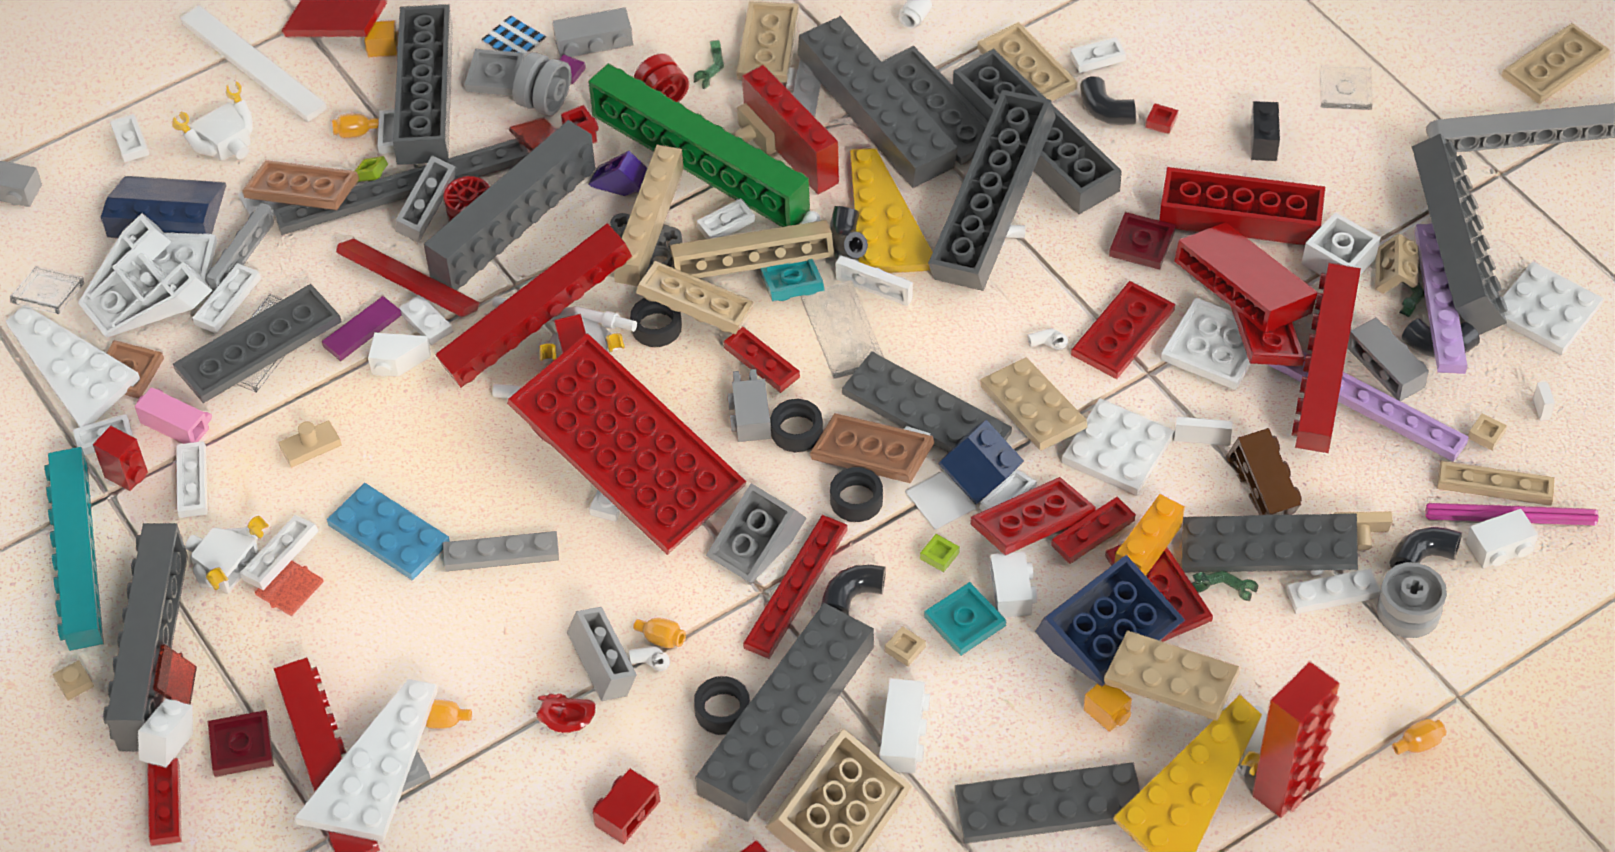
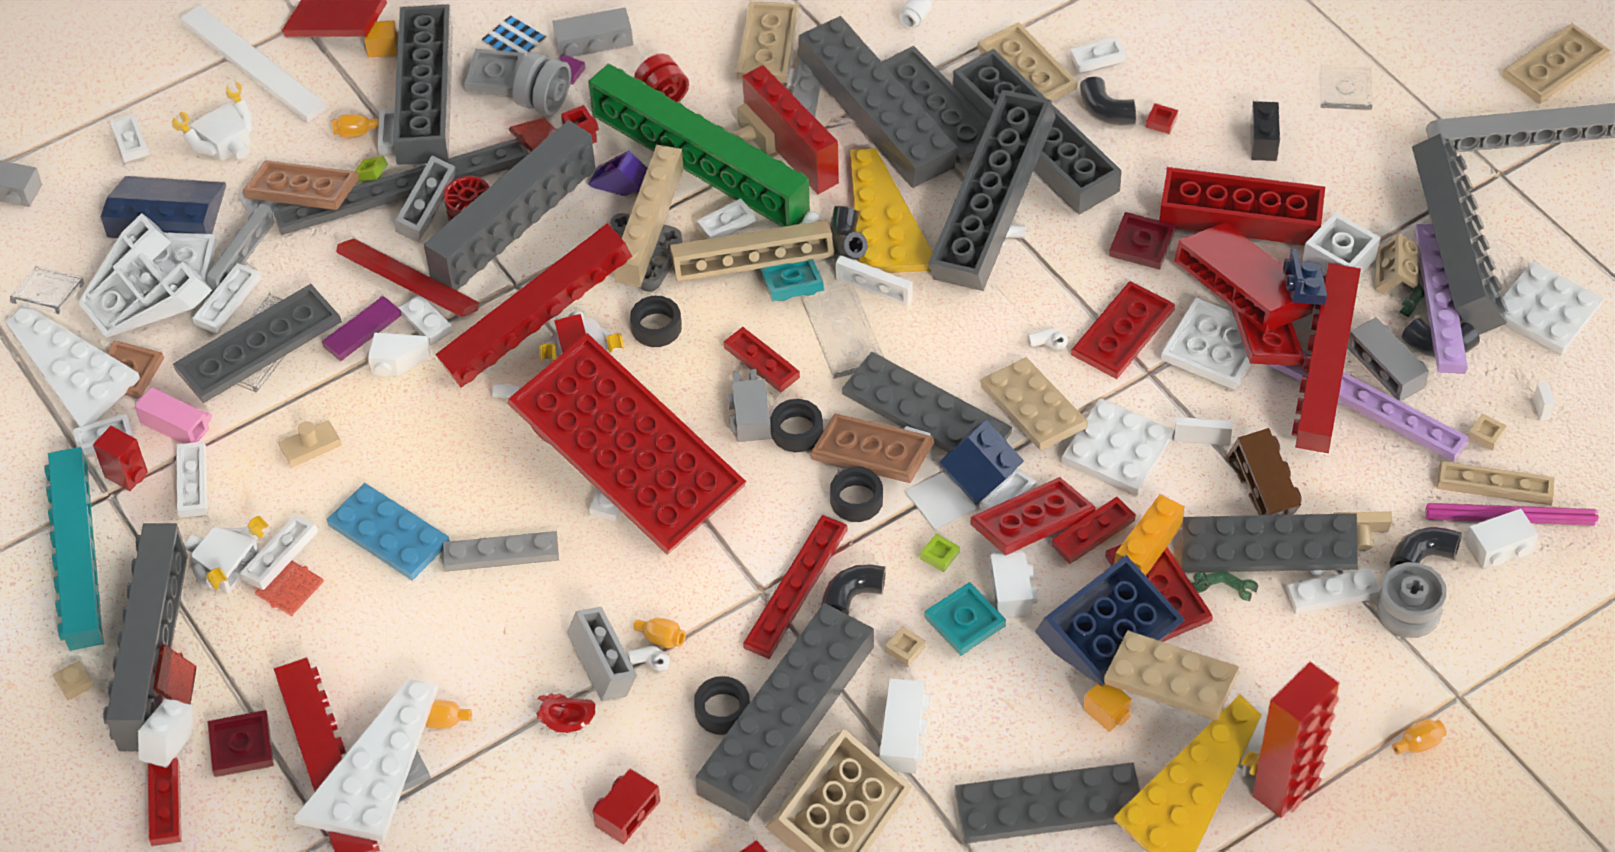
white bar [492,296,637,332] -> none
tan plate [636,261,753,334] -> none
clear green arm [694,39,724,89] -> none
light grey slope [706,483,807,584] -> none
none -> dark blue bracket [1283,249,1327,305]

